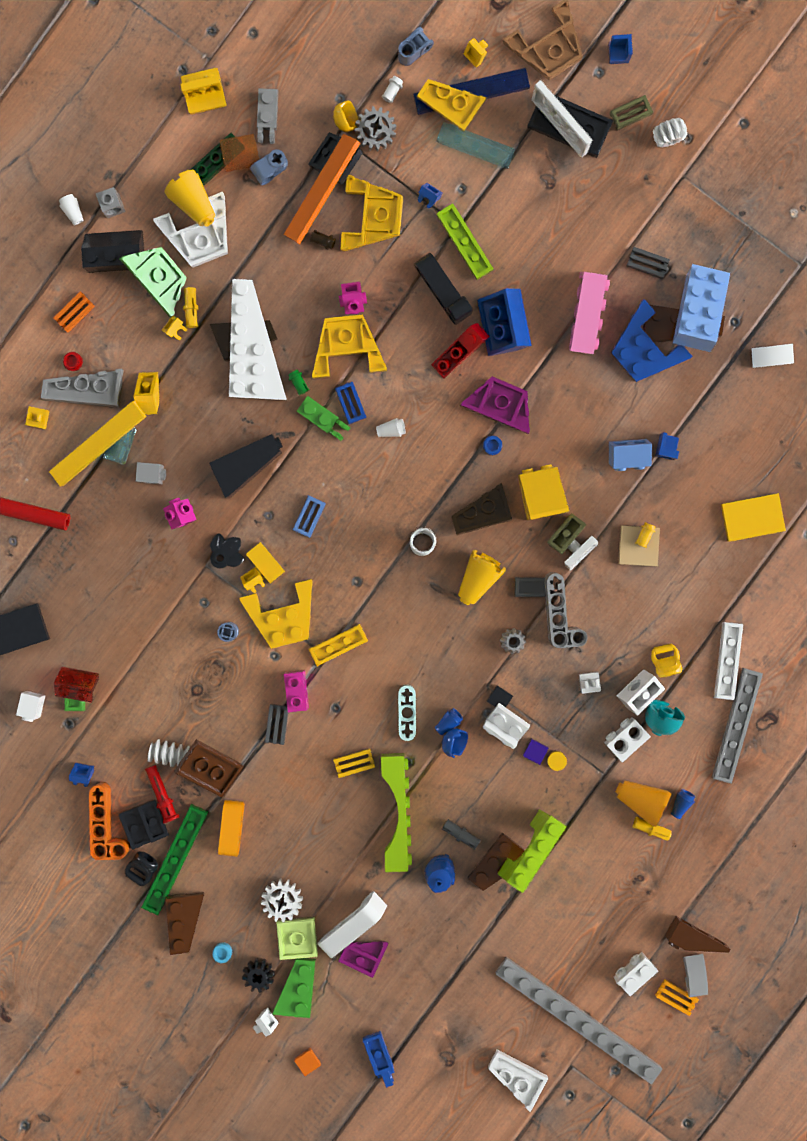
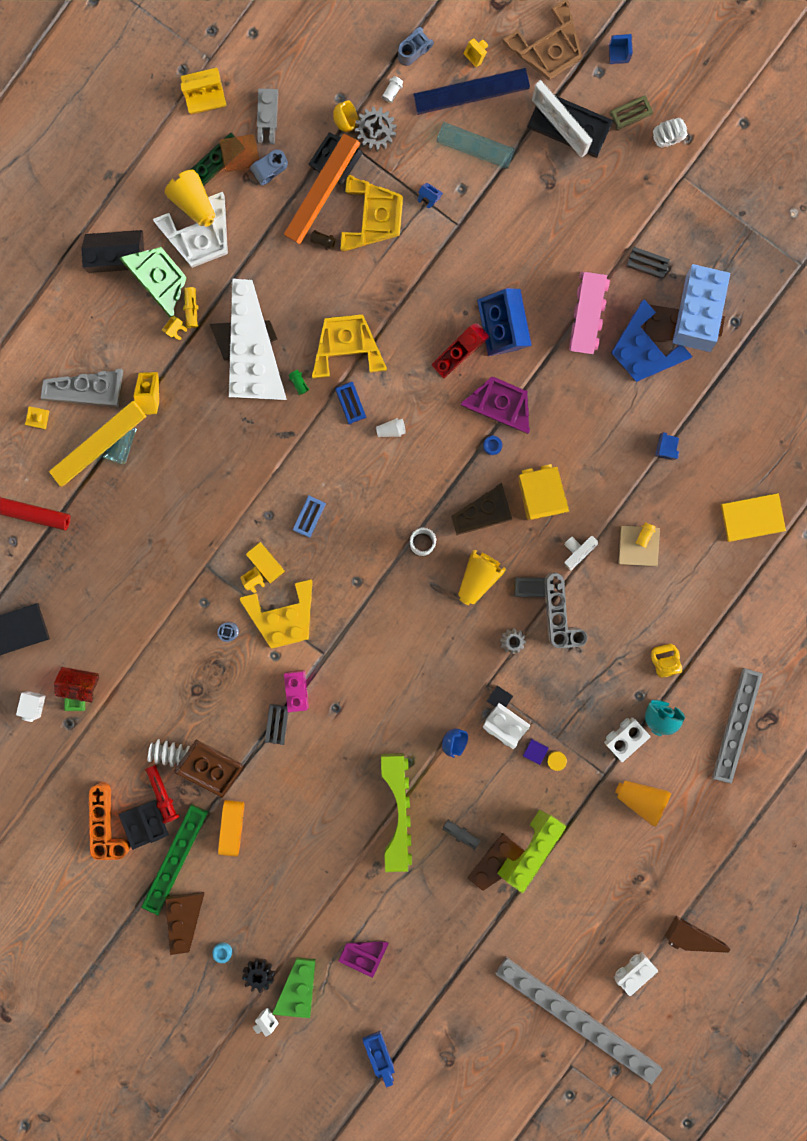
orange tile [53,291,95,333] -> none
white cone [59,194,84,225] -> none
red plate [63,352,83,371] -> none
blue tile [69,763,94,787] -> none
light grey brick [96,187,126,218] -> none
black piece [125,852,158,886] -> none
light grey brick [136,462,166,484] -> none
dark pink brick [163,498,197,530] -> none
black slope [209,434,283,499] -> none
black plate [210,533,245,569] -> none
white gear [261,879,303,922] -> none
yellowish green tile [276,917,318,960] -> none
orange tile [294,1048,321,1076] -> none
bright green hinge [297,396,350,441] -> none
yellow tile [308,624,368,666] -> none
white beam [318,891,387,958] -> none
yellow tile [333,748,375,778] -> none
dark pink brick [339,282,367,314] -> none
light aqua beam [398,685,416,741] -> none
black beam [414,253,473,325] -> none
yellow wing [417,79,487,132] -> none
blue helmet [424,854,455,893] -> none
blue cone [435,708,463,735] -> none
lime plate [437,203,493,280] -> none
white wing [488,1049,548,1112] -> none
olive slope [547,513,587,554] -> none
white tile [579,672,601,694] -> none
medium blue brick [609,439,652,471] -> none
white brick [616,669,665,716] -> none
yellow axle [632,817,672,841] -> none
light orange tile [655,979,699,1016] -> none
blue cone [671,789,695,819] -> none
light grey slope [683,954,708,997] -> none
white tile [714,622,743,700] -> none
white slope [752,344,794,368] -> none

